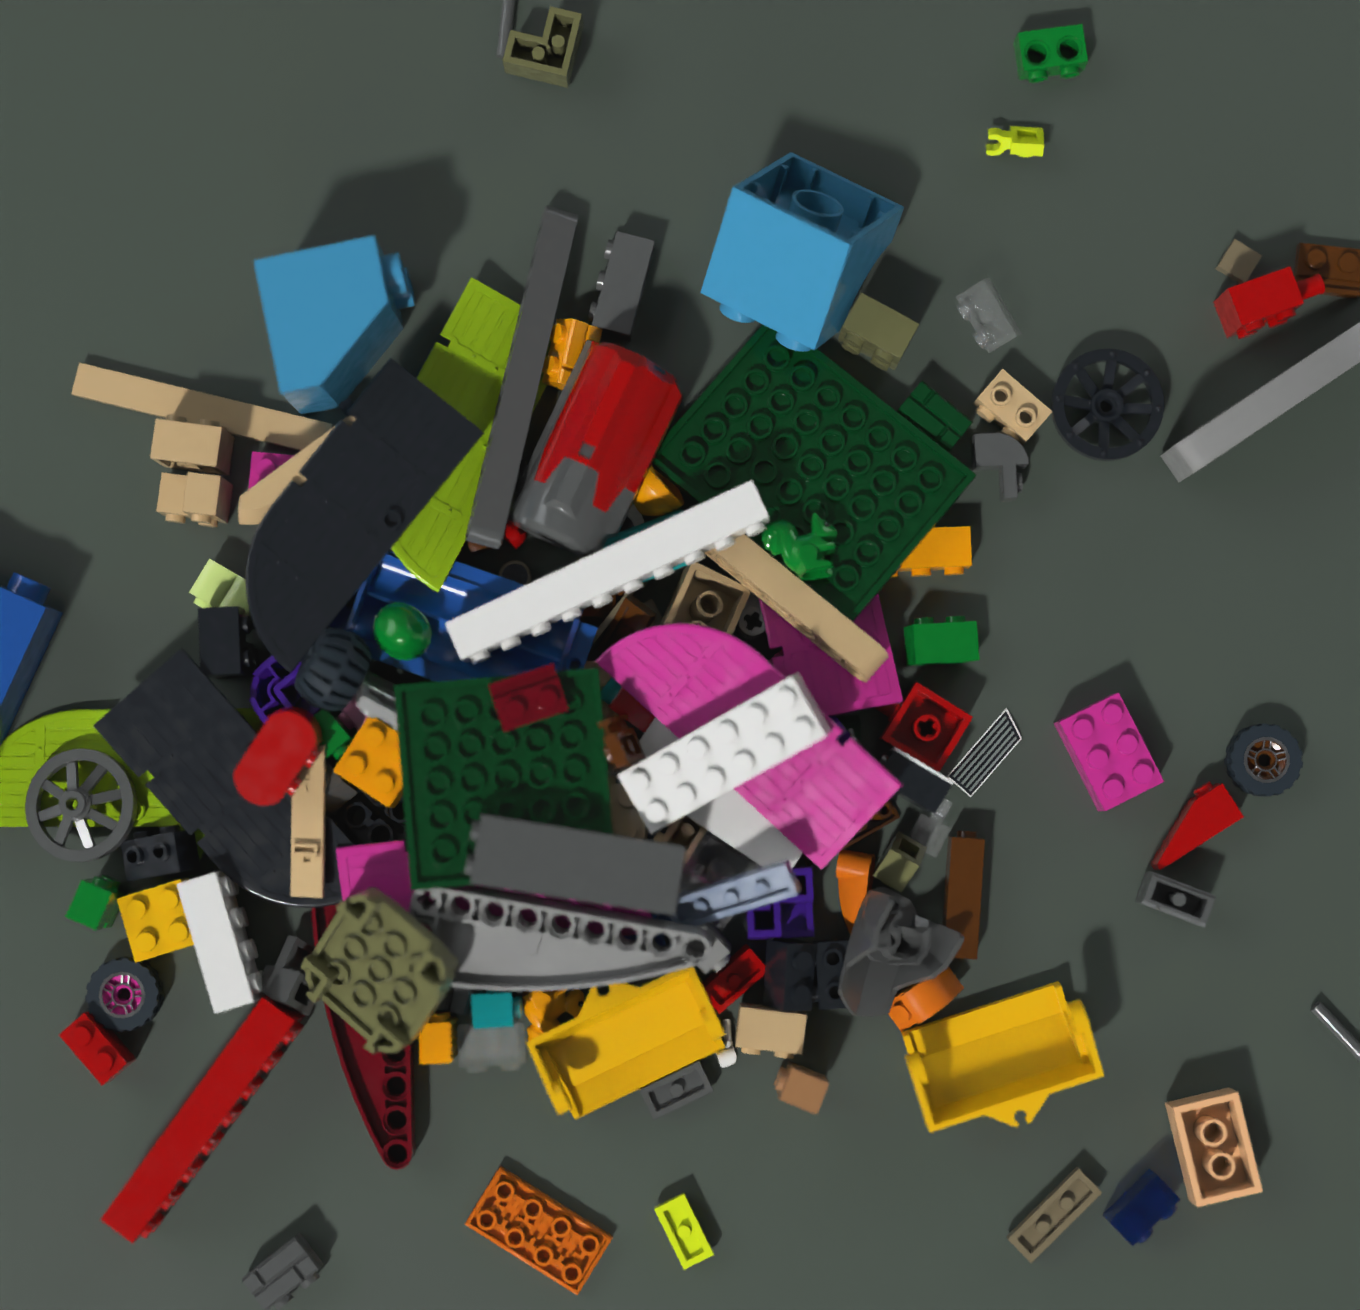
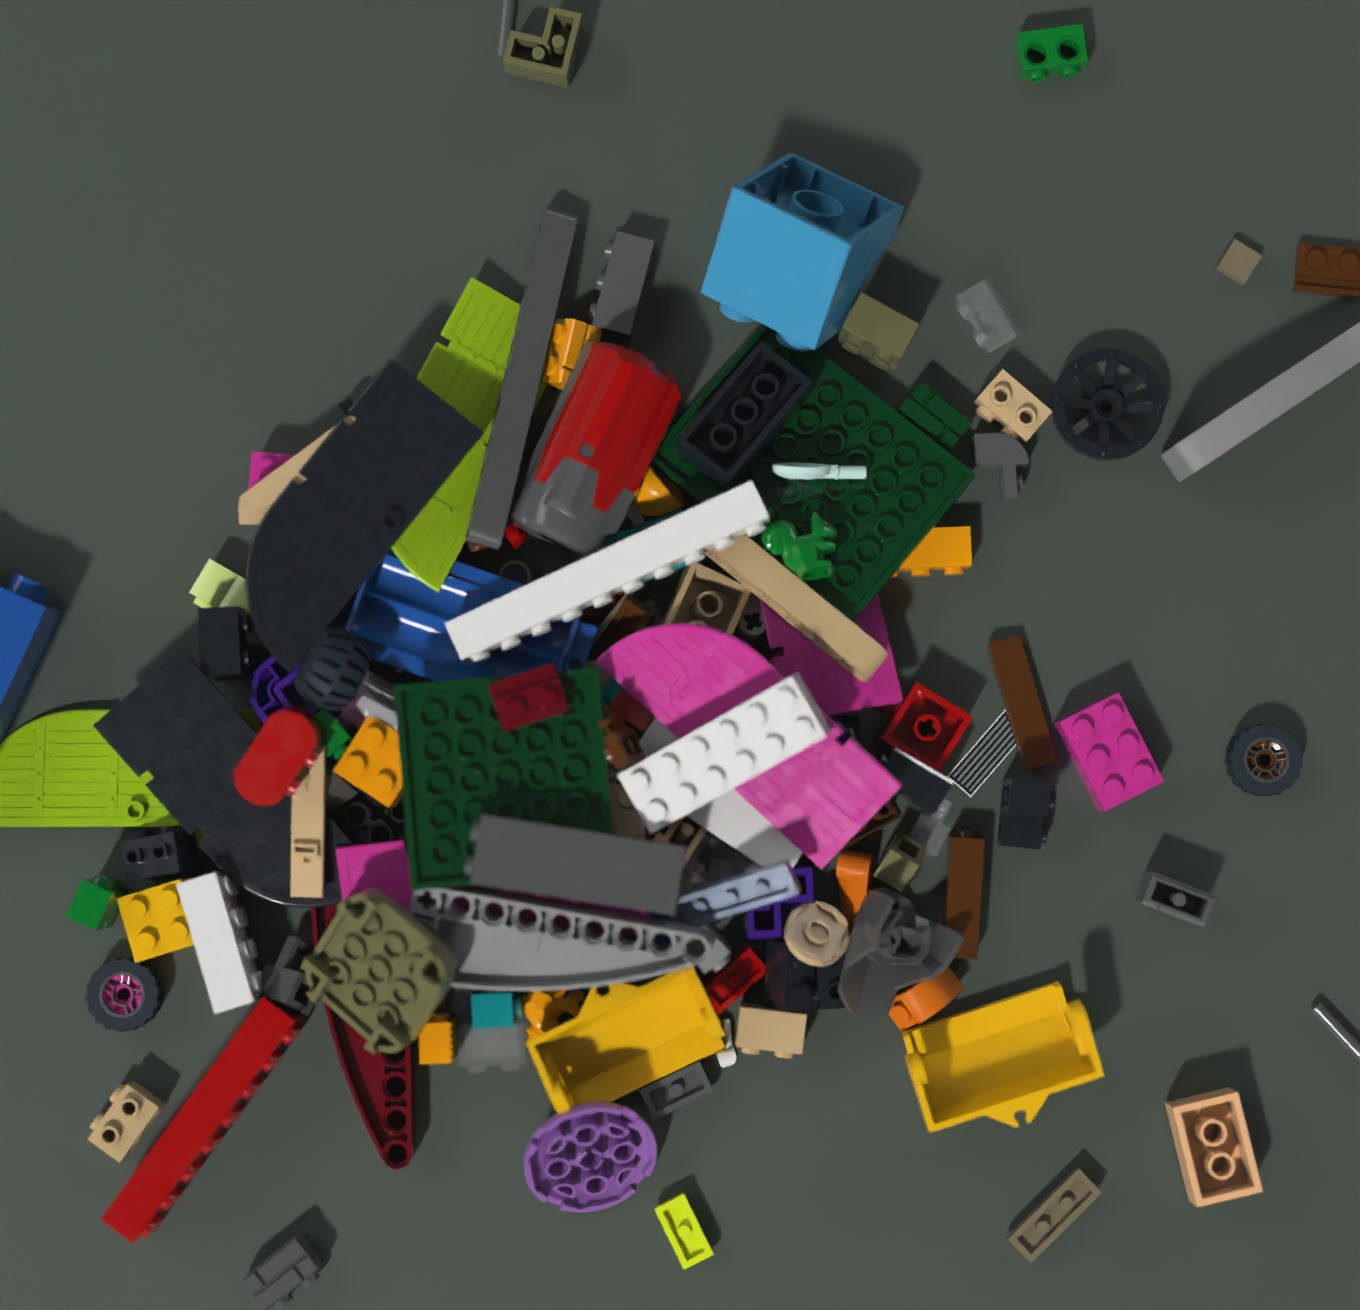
dark grey wheel [25,749,137,862] -> none
red brick [59,1011,136,1085] -> none
tan tile [71,363,334,451] -> none
tan brick [150,415,234,476] -> none
tan brick [156,472,233,528] -> none
dark azure slope [253,235,415,415] -> none
green hat [372,602,432,661] -> none
orange tile [464,1165,613,1296] -> none
medium nougat brick [773,1061,829,1115] -> none
green brick [904,616,980,666] -> none
neon yellow plate [986,126,1045,158] -> none
clear blue brick [1102,1169,1181,1246] -> none
red slope [1150,781,1244,870] -> none
red brick [1213,266,1325,340] -> none
none -> tan brick [87,1080,166,1163]
none -> medium lavender brick [523,1102,657,1213]
none -> black brick [676,341,813,491]
none -> light aqua piece [772,463,866,480]
none -> tan tile [784,901,851,967]
none -> reddish brown tile [986,635,1058,771]
none -> black brick [997,779,1056,850]

